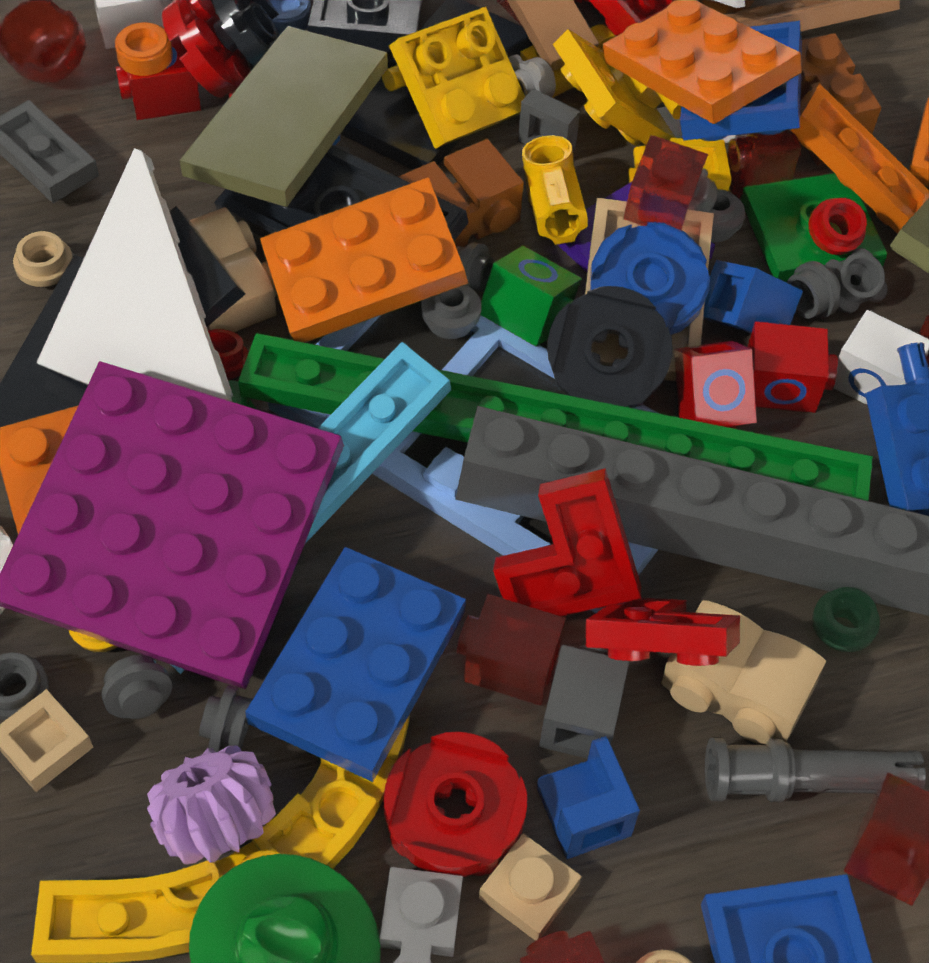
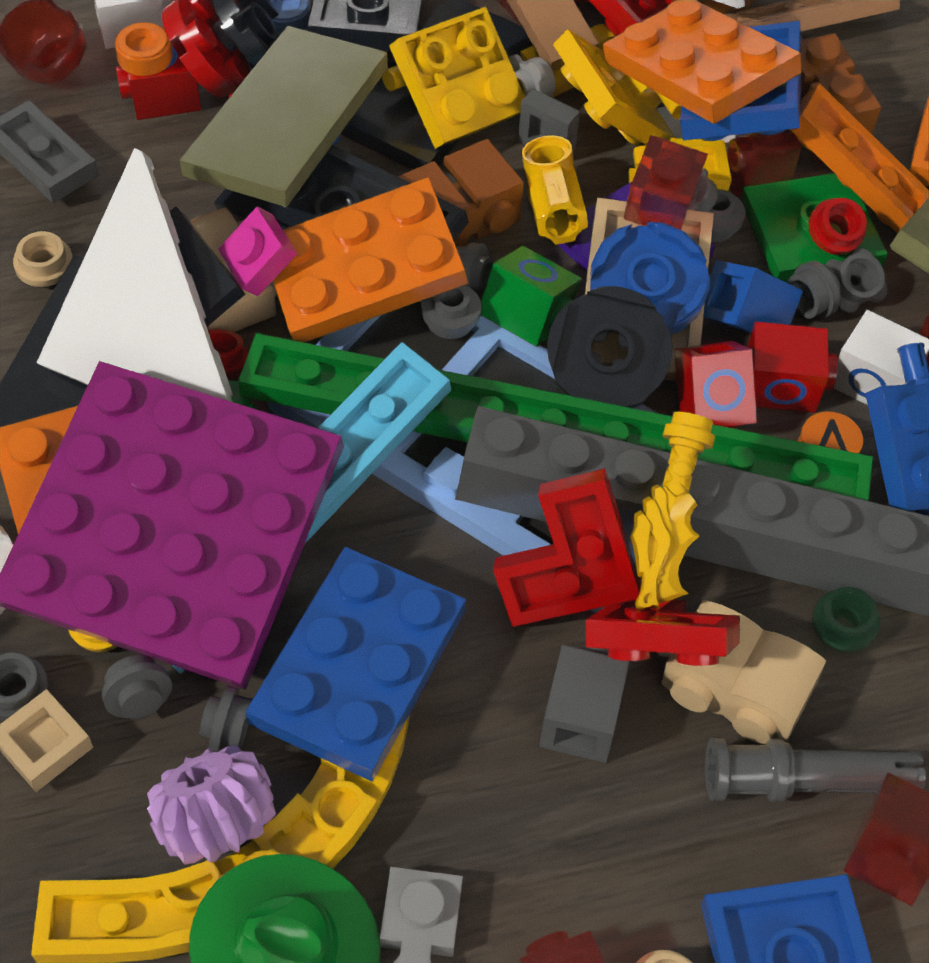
red plate [384,732,527,877] -> none
clear red brick [457,594,566,706] -> none
tan plate [479,834,582,942] -> none
blue panel [537,736,640,860] -> none
none -> dark pink plate [218,207,298,296]
none -> yellow piece [629,412,715,610]
none -> orange tile [798,411,863,454]

